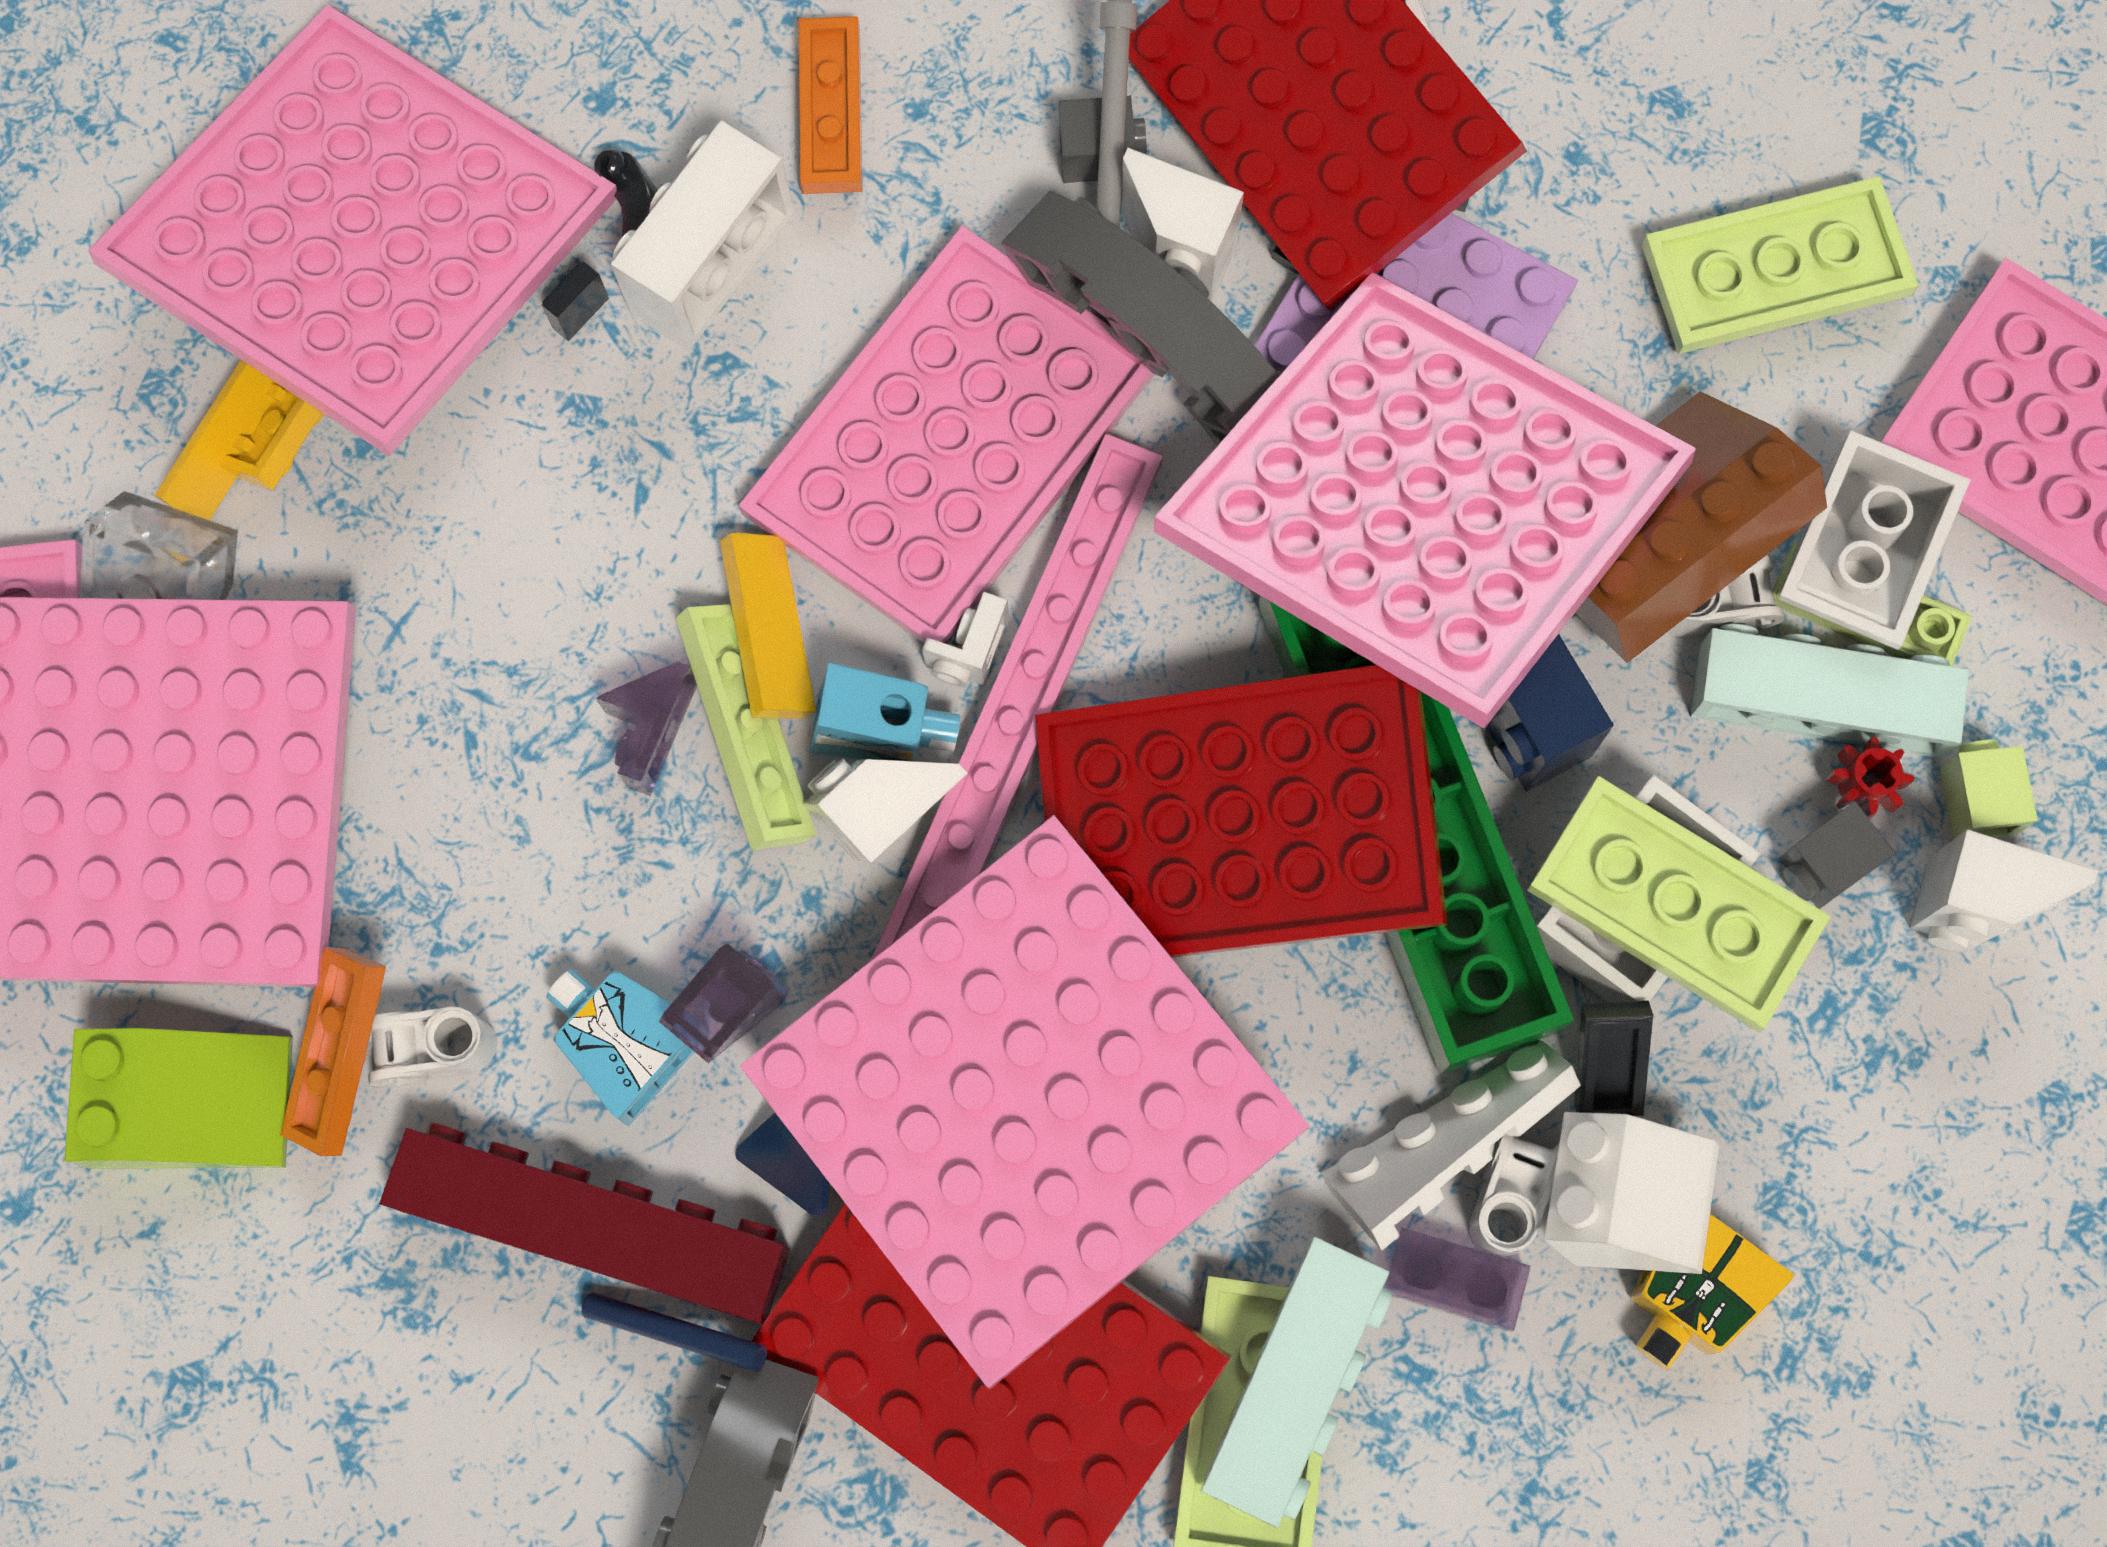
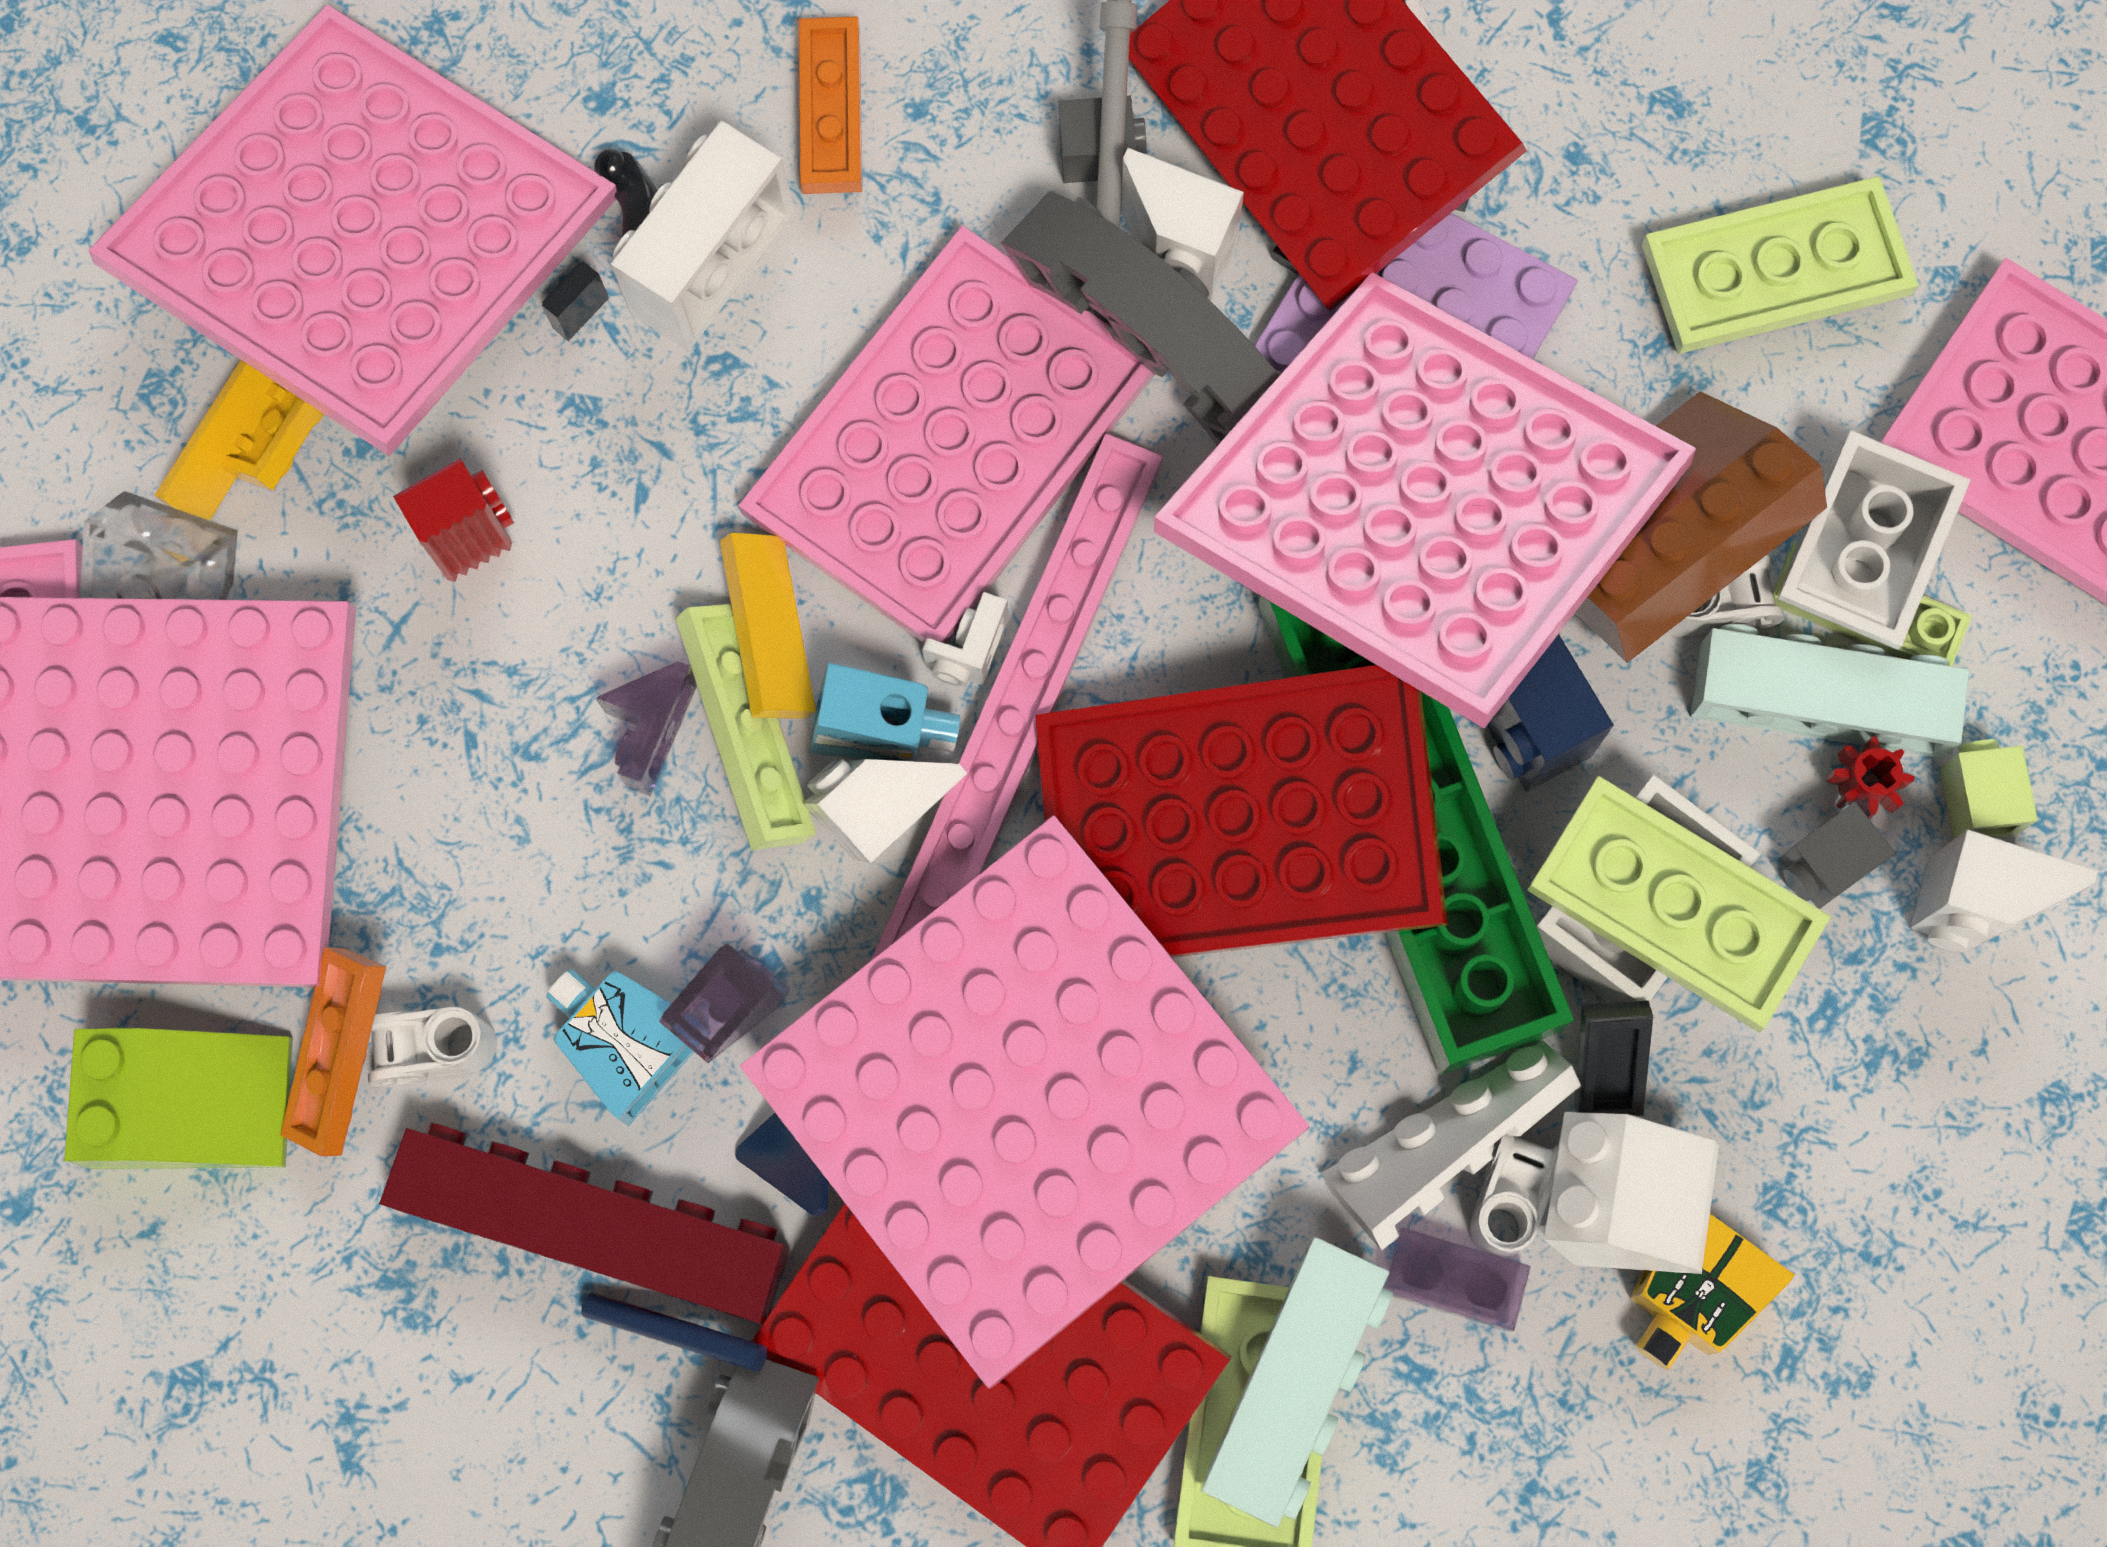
none -> red brick [393,458,515,582]

